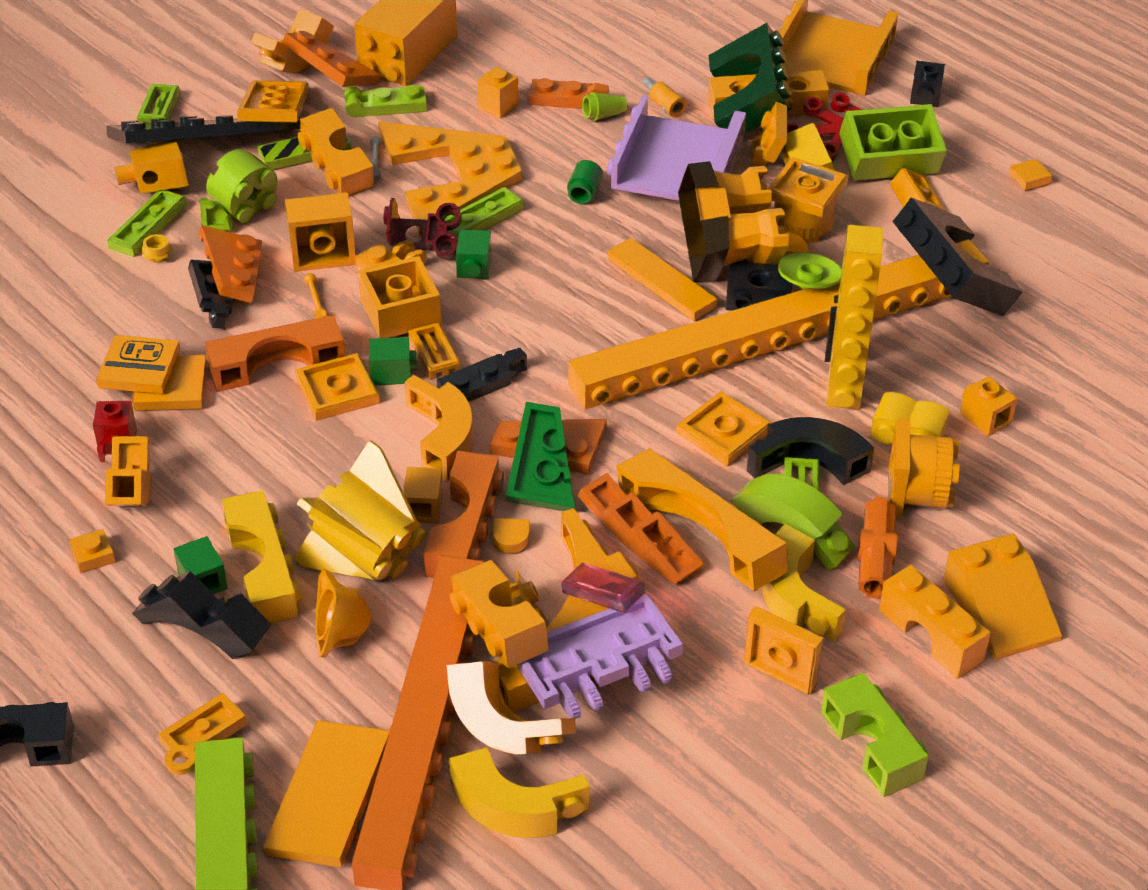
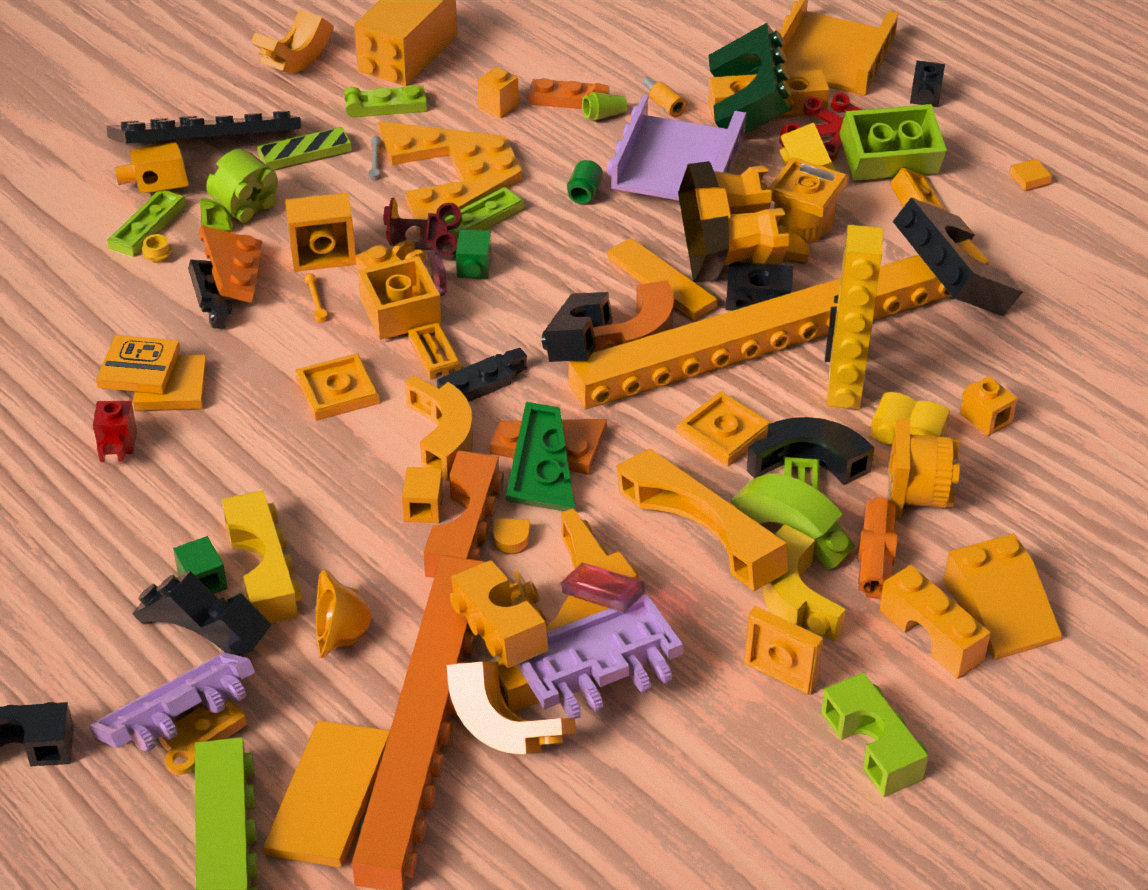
light orange plate [68,528,115,573] -> none
light orange brick [105,436,152,506] -> none
lime tile [136,83,180,123] -> none
orange arch [205,315,345,392] -> none
light orange tile [237,80,309,122] -> none
orange wing [282,31,381,87] -> none
yellow brick [293,441,427,580] -> none
light orange arch [298,108,373,196] -> none
green brick [369,337,417,385] -> none
yellow arch [449,747,590,838] -> none
orange slope [578,473,704,585] -> none
light orange hinge [750,102,787,166] -> none
lime dish [778,253,842,289] -> none
none -> lavender hinge [89,652,255,752]
none -> clear pink tile [427,251,447,296]
none -> black arch [542,292,613,362]
none -> orange arch [593,280,674,353]

